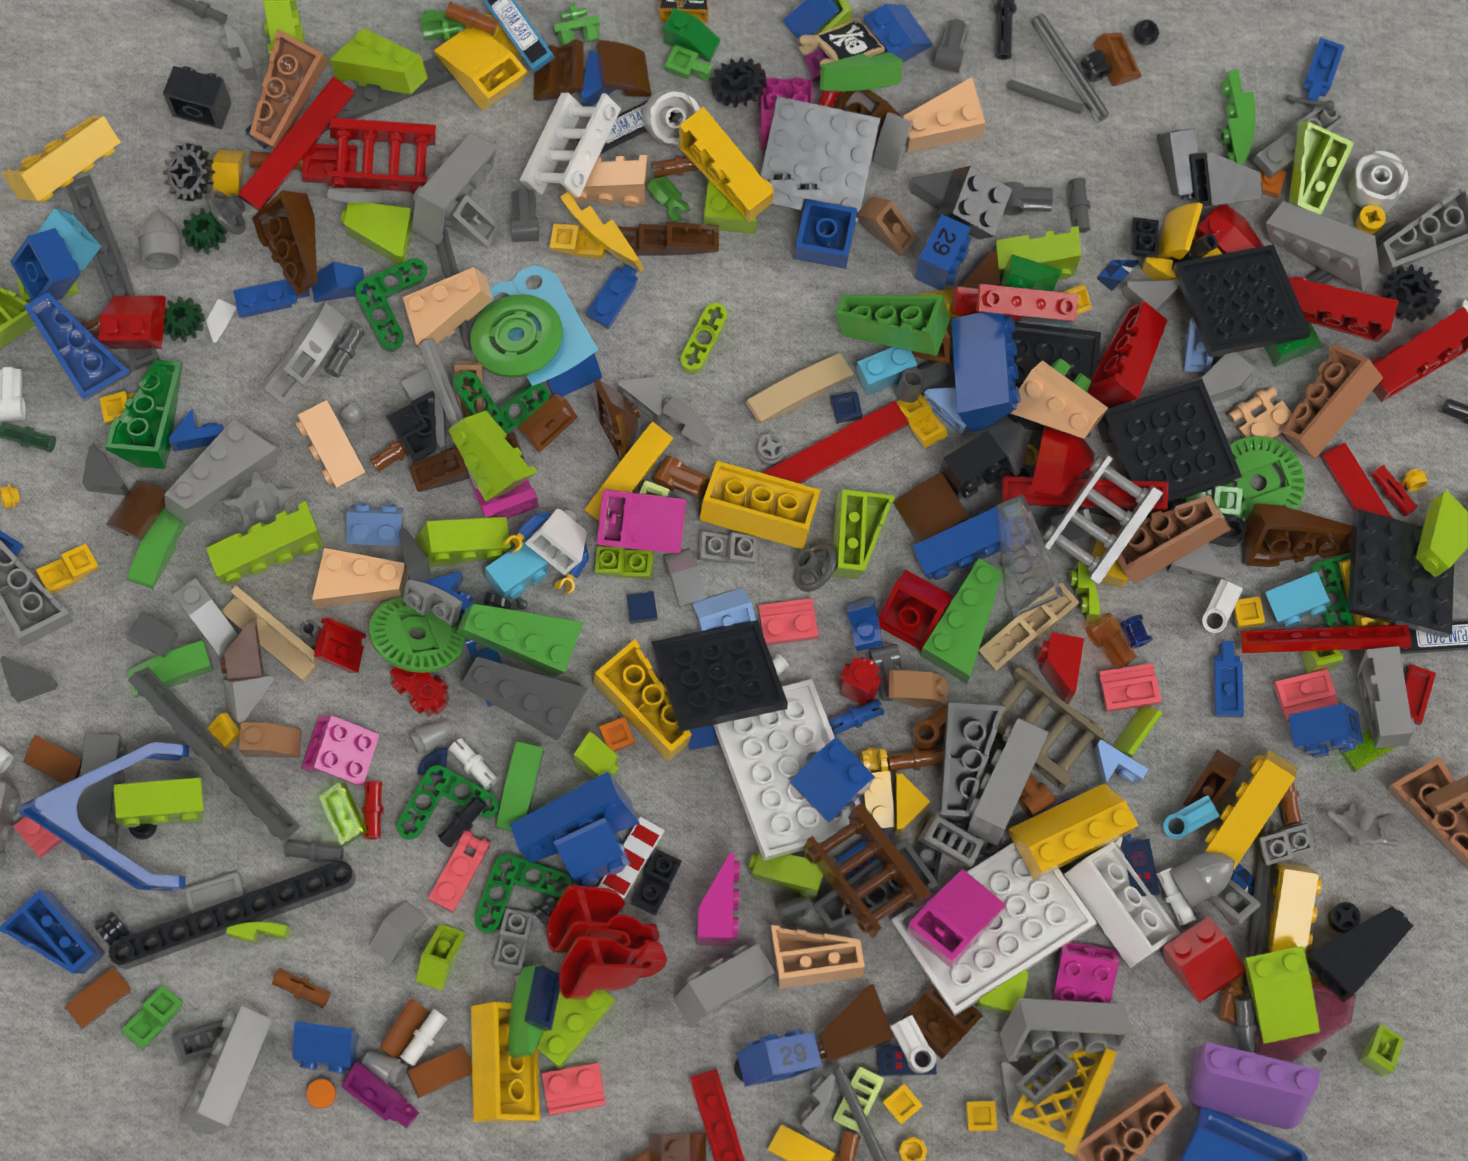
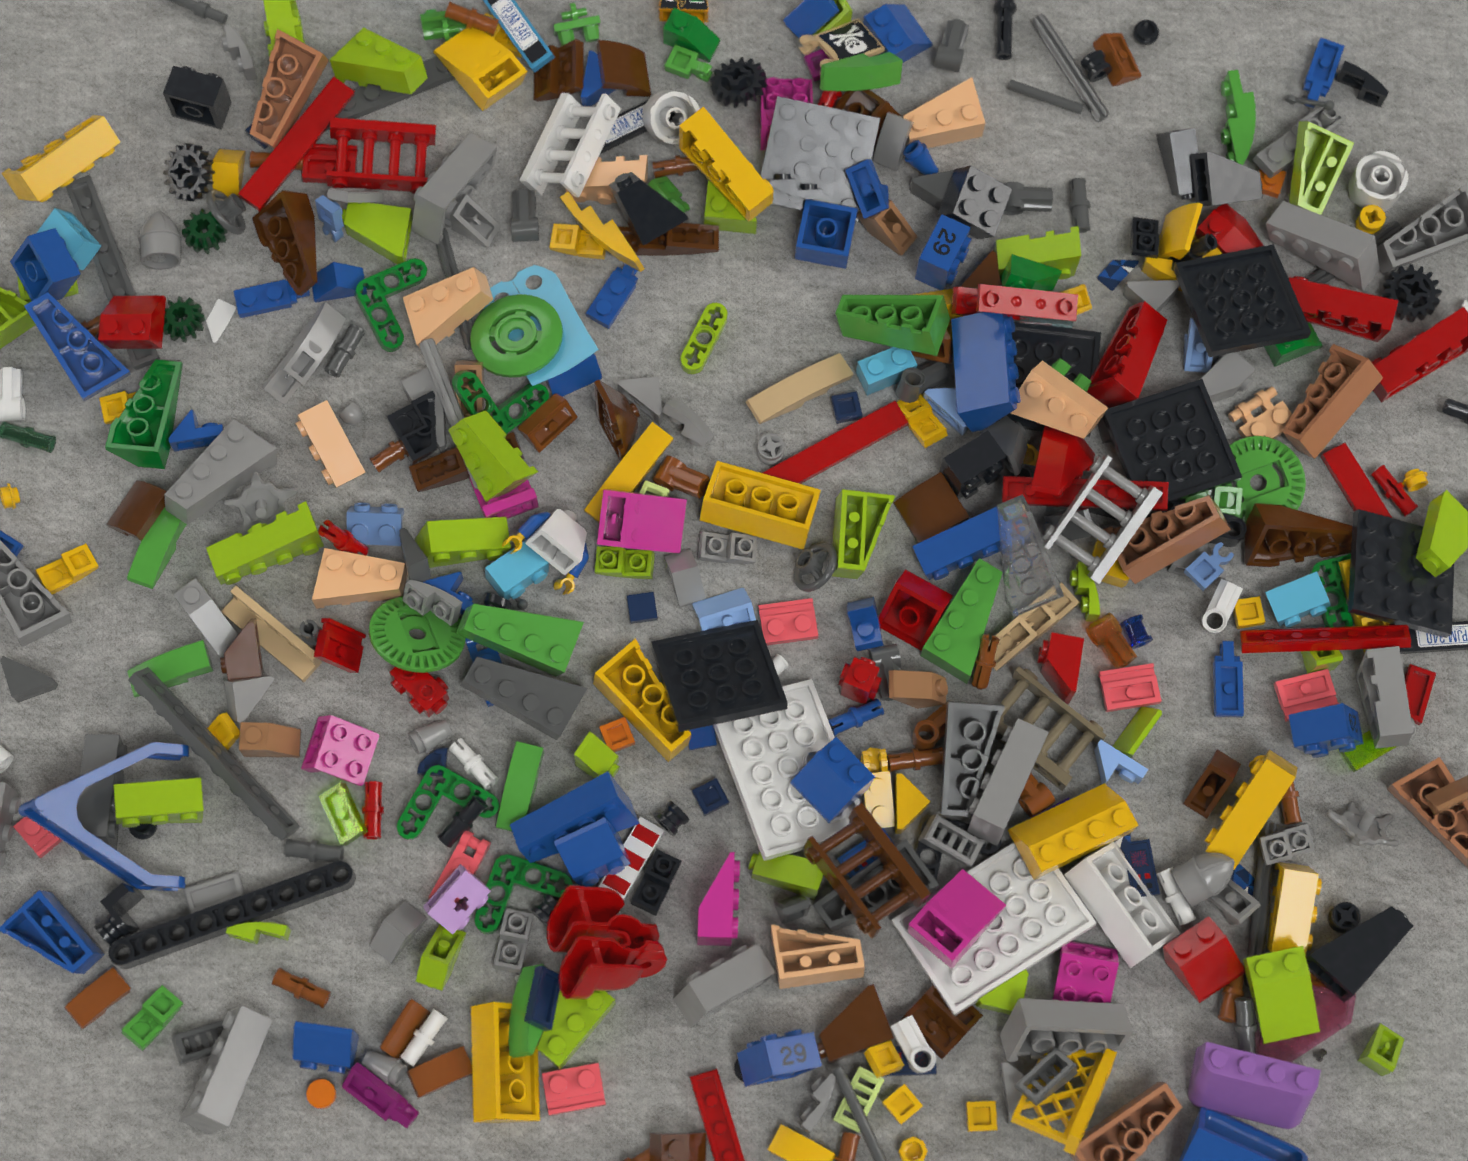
dark orange slope [23,735,82,784] -> none
dark grey slope [82,443,129,496] -> none
dark grey slope [127,611,179,658] -> none
medium azure piece [1164,795,1220,839] -> none
none -> black panel [100,883,144,933]
none -> medium blue plate [315,195,344,242]
none -> red pin [318,520,369,556]
none -> lavender brick [423,864,491,934]
none -> black slope [609,172,688,246]
none -> black wheel [654,801,690,836]
none -> dark blue tile [692,778,729,816]
none -> blue slope [845,159,889,219]
none -> yellow plate [863,1040,904,1078]
none -> blue cone [903,140,939,175]
none -> dark orange axle [972,634,1000,690]
none -> medium blue plate [1184,542,1234,591]
none -> black slope [1336,61,1389,108]

